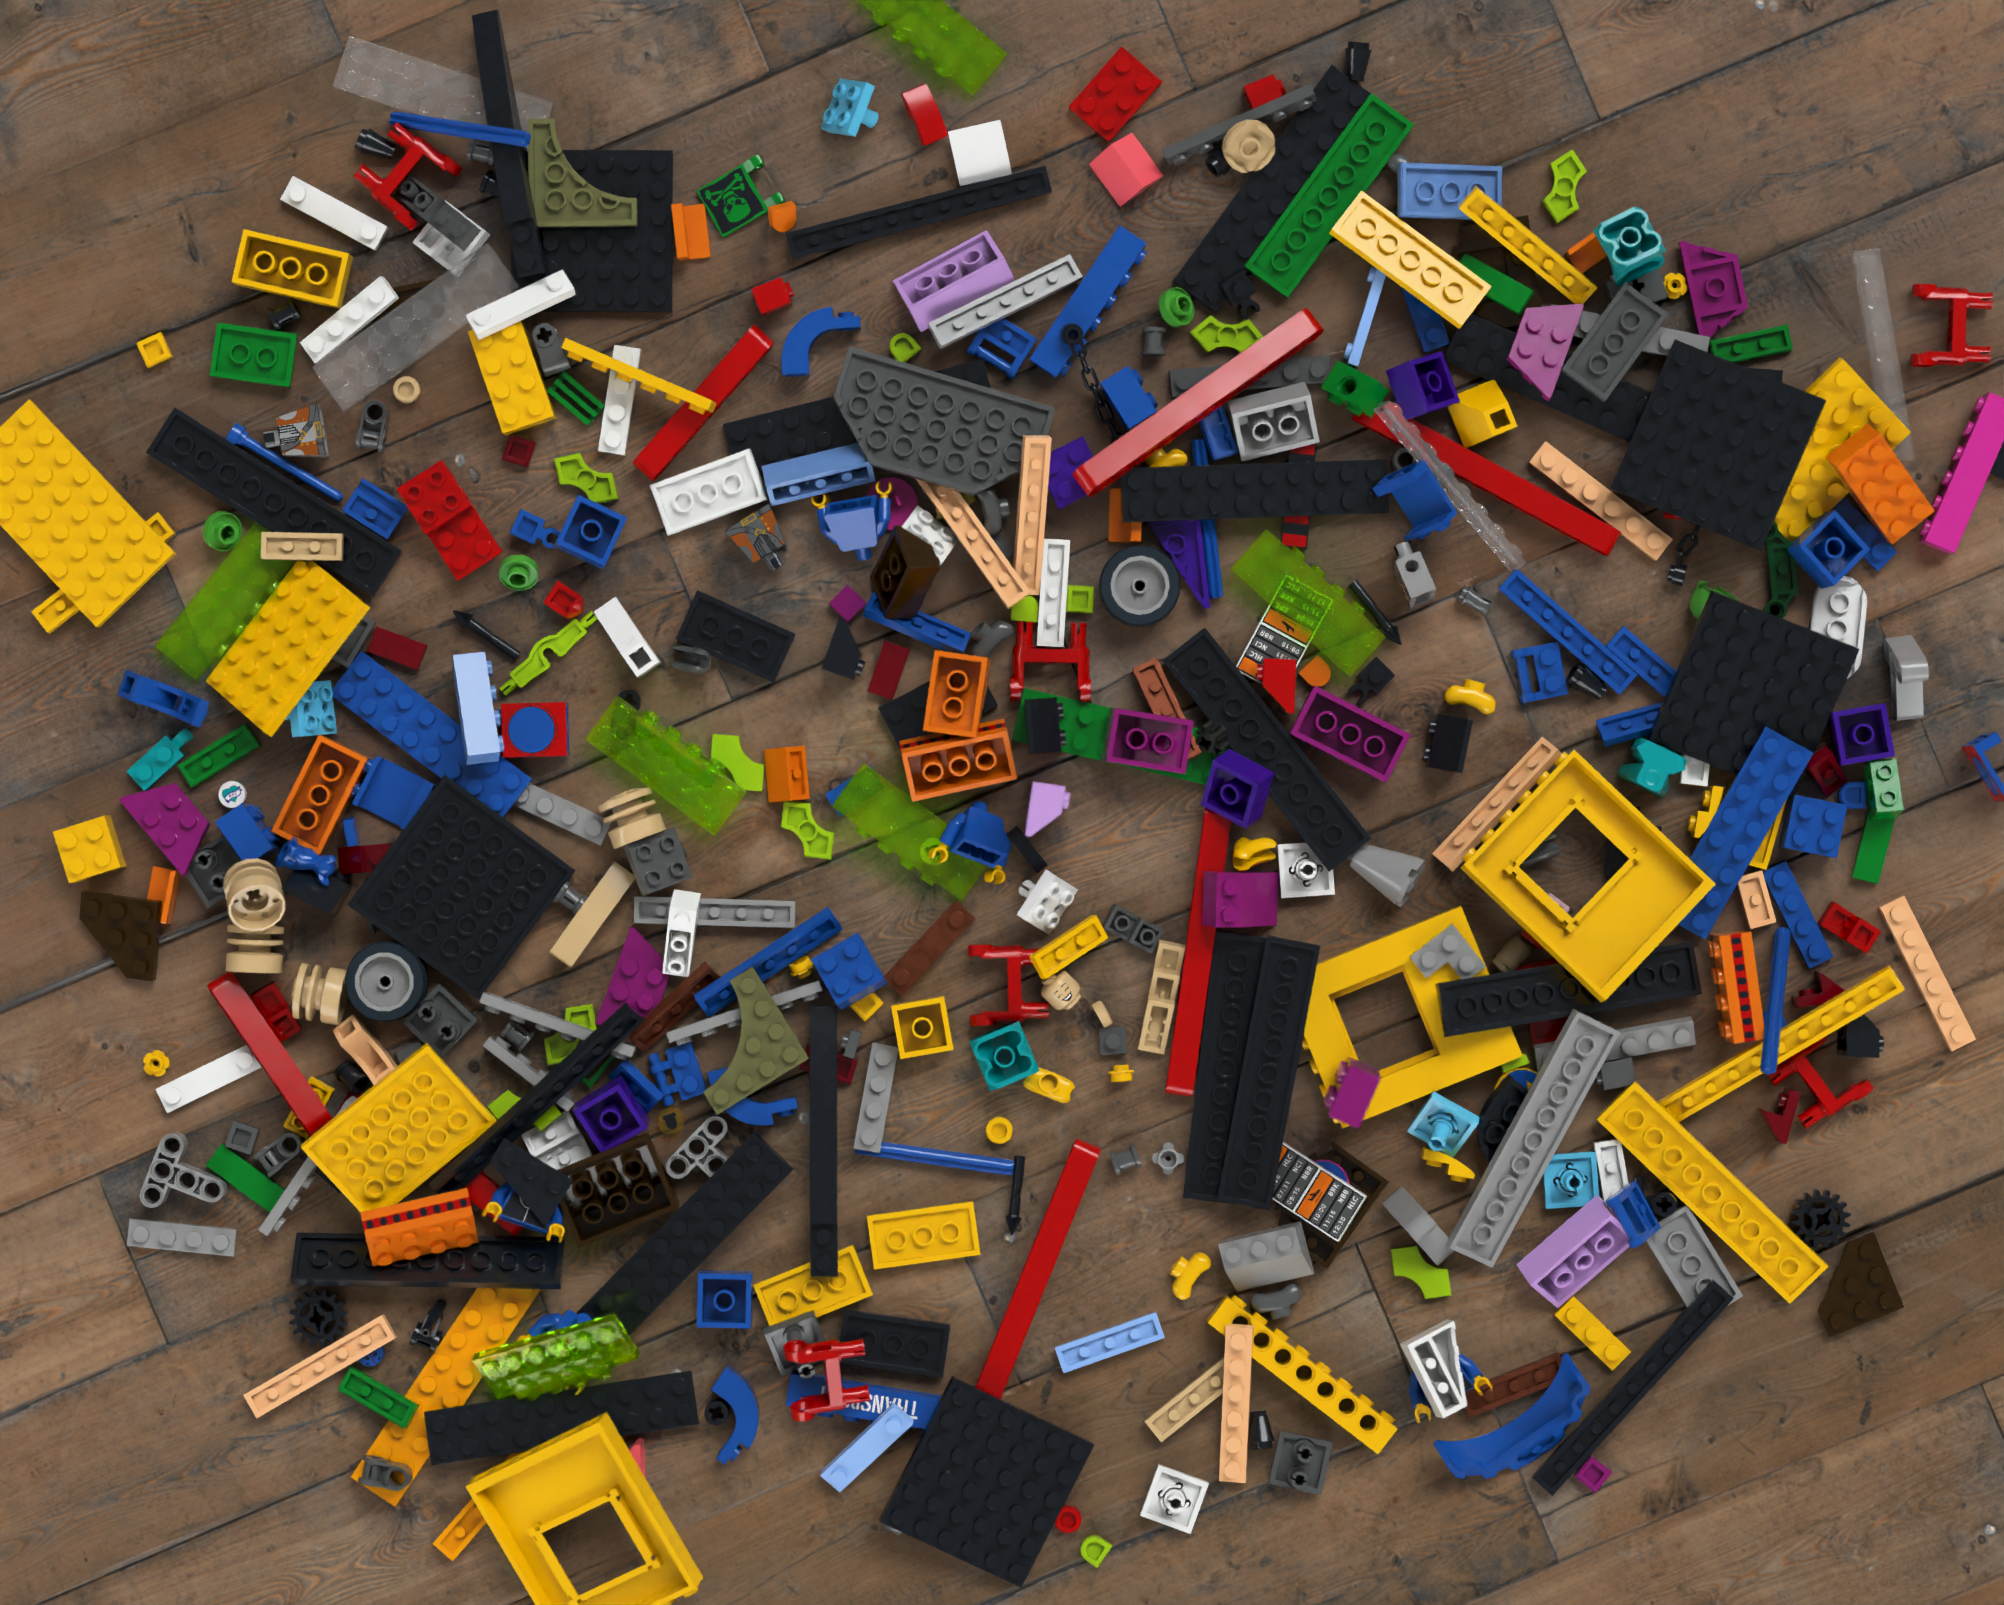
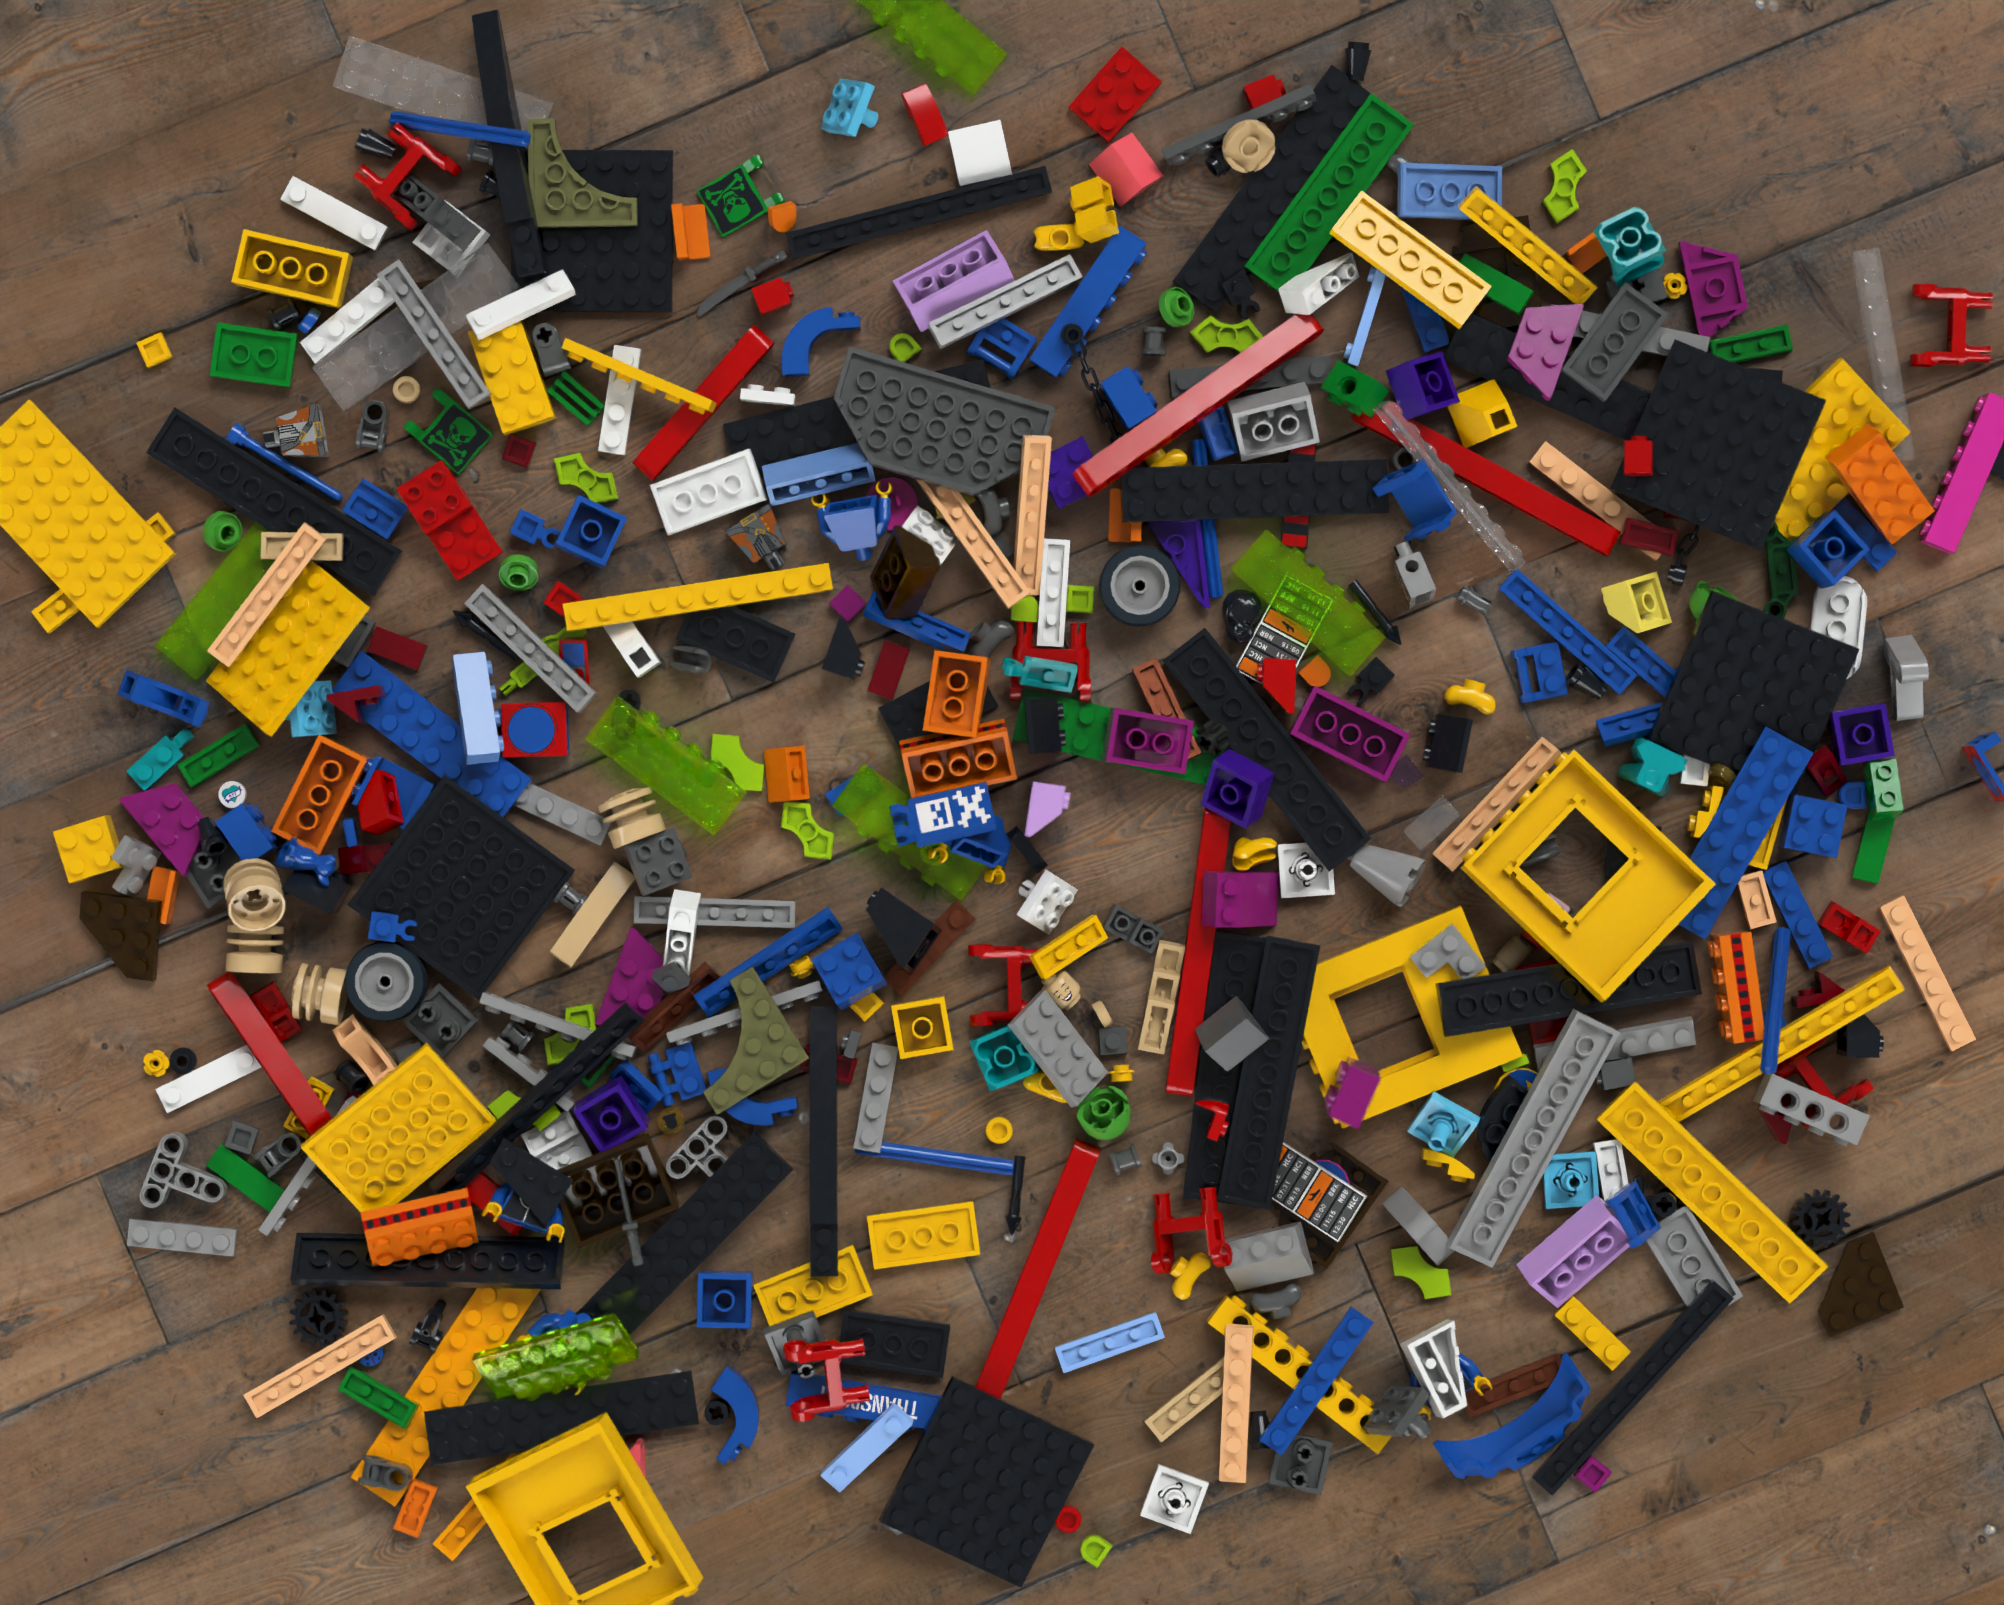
none -> light grey plate [111,835,162,897]
none -> black plate [169,1047,197,1074]
none -> black cone [197,817,228,856]
none -> light nougat plate [207,522,327,667]
none -> blue tile [297,306,321,334]
none -> dark red slope [326,685,386,723]
none -> red slope [358,769,404,836]
none -> blue plate [368,911,417,942]
none -> light grey plate [377,259,491,409]
none -> orange plate [393,1478,438,1538]
none -> flag [404,388,494,475]
none -> light grey plate [464,584,598,713]
none -> slope [558,637,590,686]
none -> yellow plate [563,563,833,632]
none -> dark grey sword [614,1158,644,1266]
none -> dark grey plate [652,962,691,994]
none -> dark grey sword [697,249,788,317]
none -> white plate [740,384,796,407]
none -> black slope [866,887,942,975]
none -> blue tile [889,782,997,847]
none -> teal plate [1001,656,1078,693]
none -> light grey plate [1008,990,1108,1108]
none -> yellow piece [1033,224,1084,251]
none -> yellow piece [1070,176,1119,244]
none -> bright green cylinder [1077,1086,1132,1140]
none -> red connector [1151,1187,1233,1274]
none -> dark grey slope [1195,996,1270,1072]
none -> red plate [1195,1100,1229,1141]
none -> black hair [1222,589,1263,643]
none -> blue plate [1259,1306,1374,1455]
none -> white slope [1278,253,1359,315]
none -> dark grey plate [1364,1385,1432,1439]
none -> clear purple tile [1390,754,1423,787]
none -> clear tile [1403,795,1461,851]
none -> light yellow slope [1601,571,1672,633]
none -> dark red tile [1620,518,1679,557]
none -> red brick [1624,436,1653,476]
none -> clear yellow tile [1708,763,1736,786]
none -> light grey brick [1753,1073,1870,1147]

